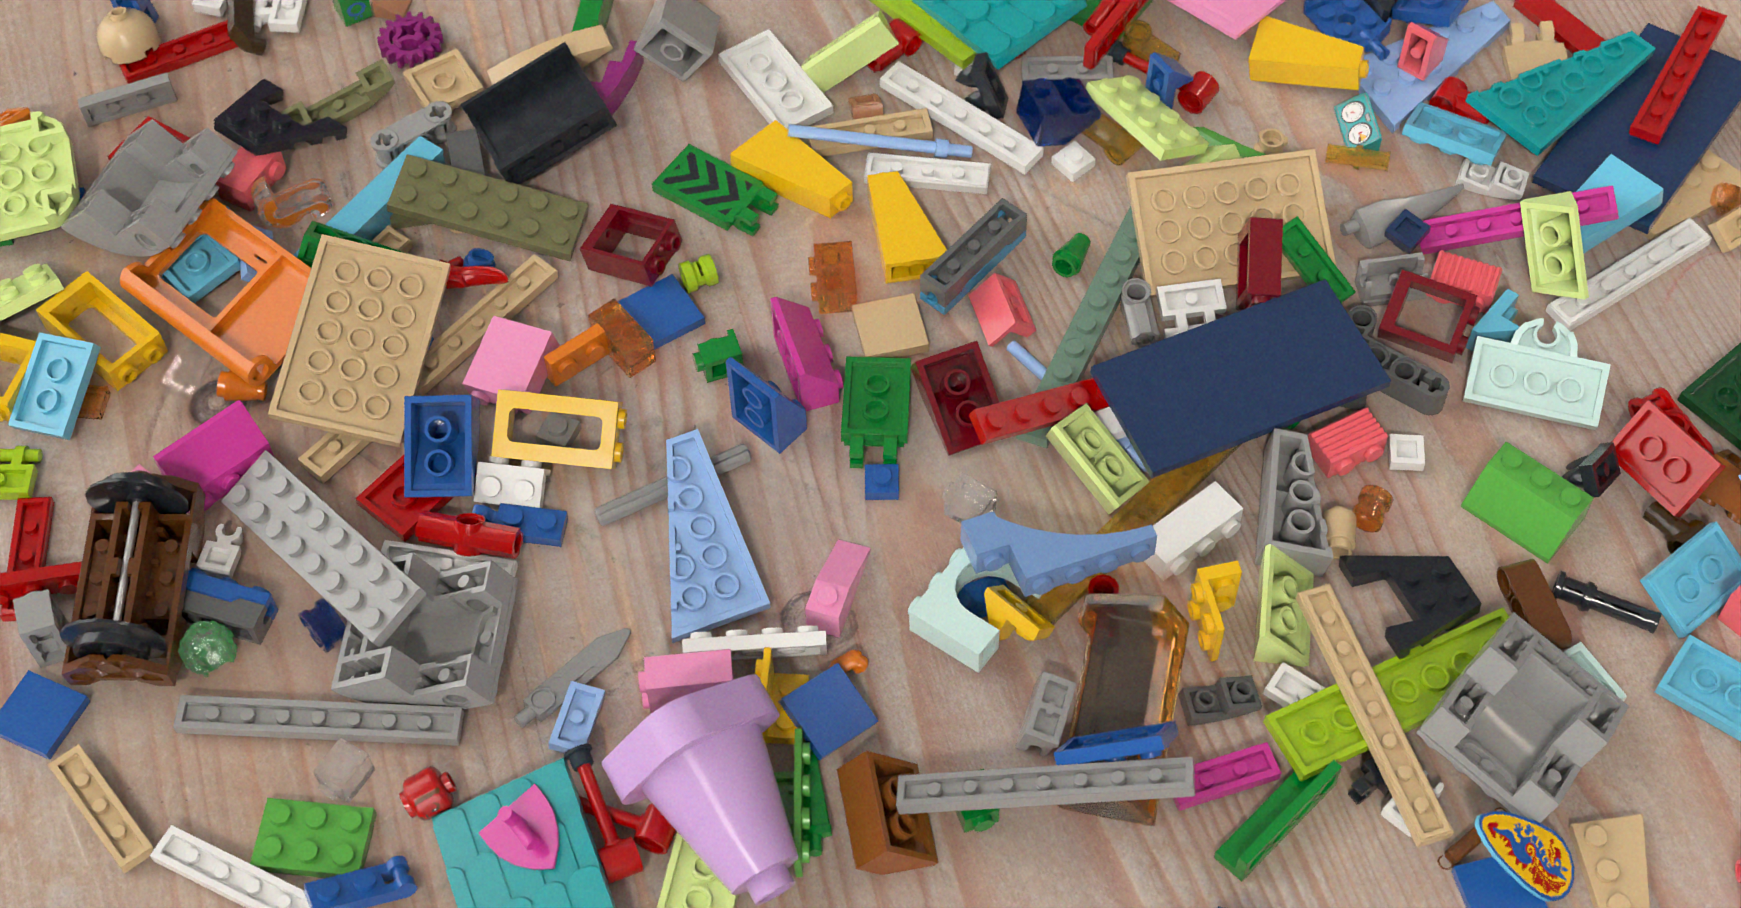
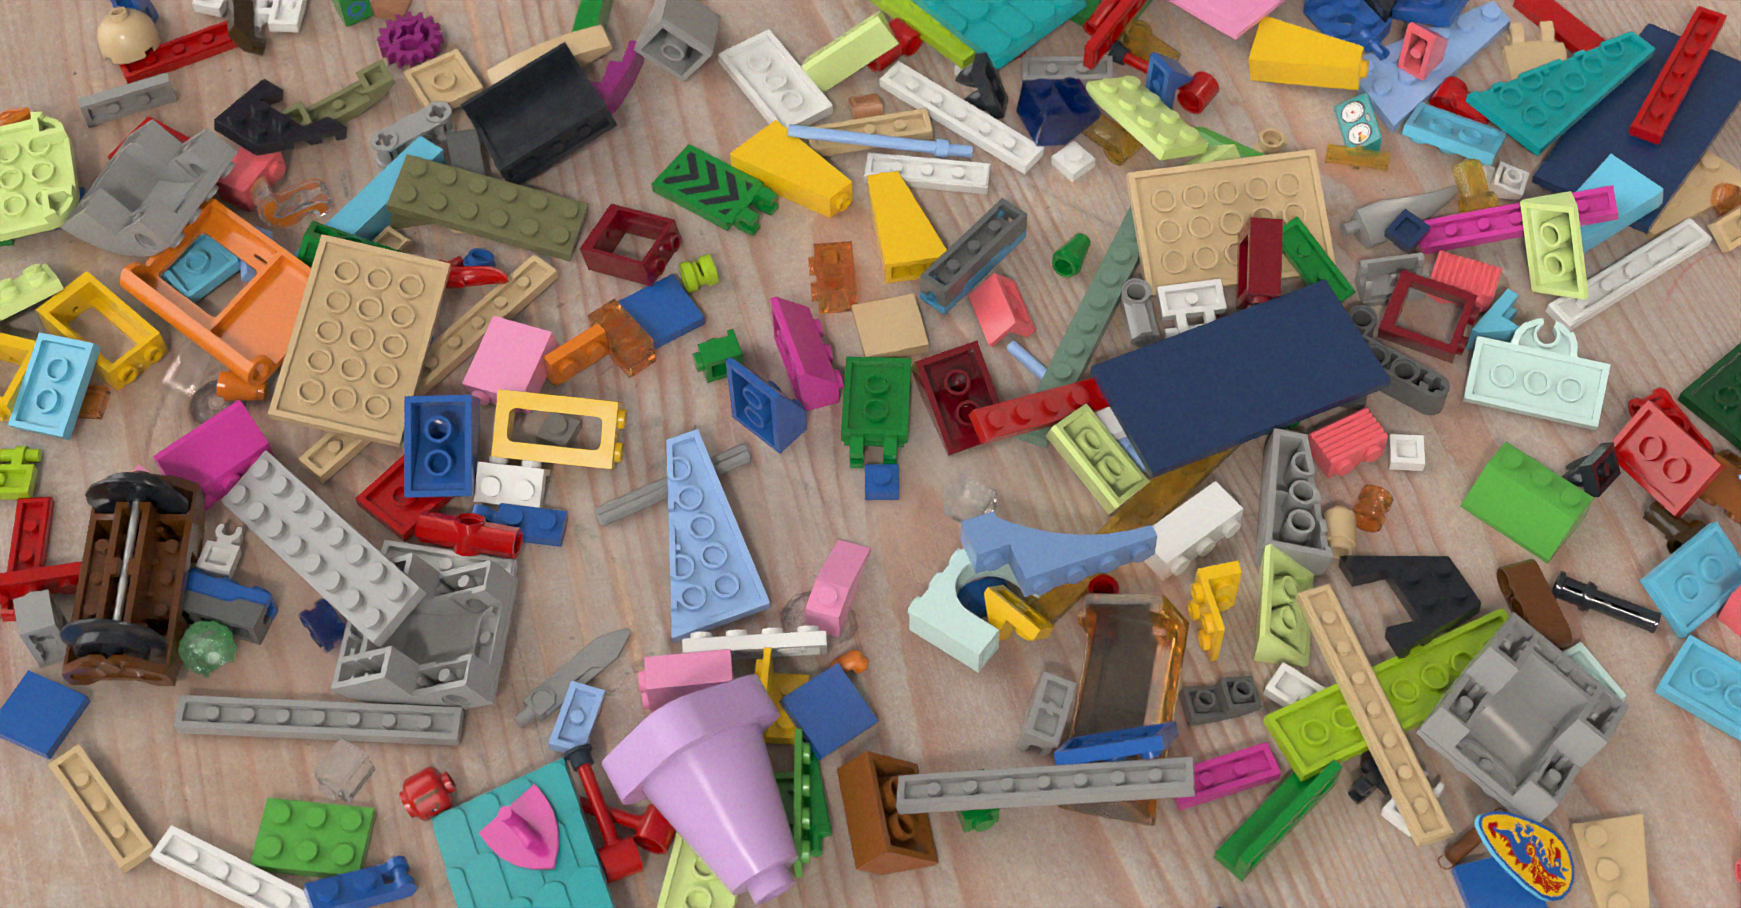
none -> clear yellow piece [1452,159,1499,214]

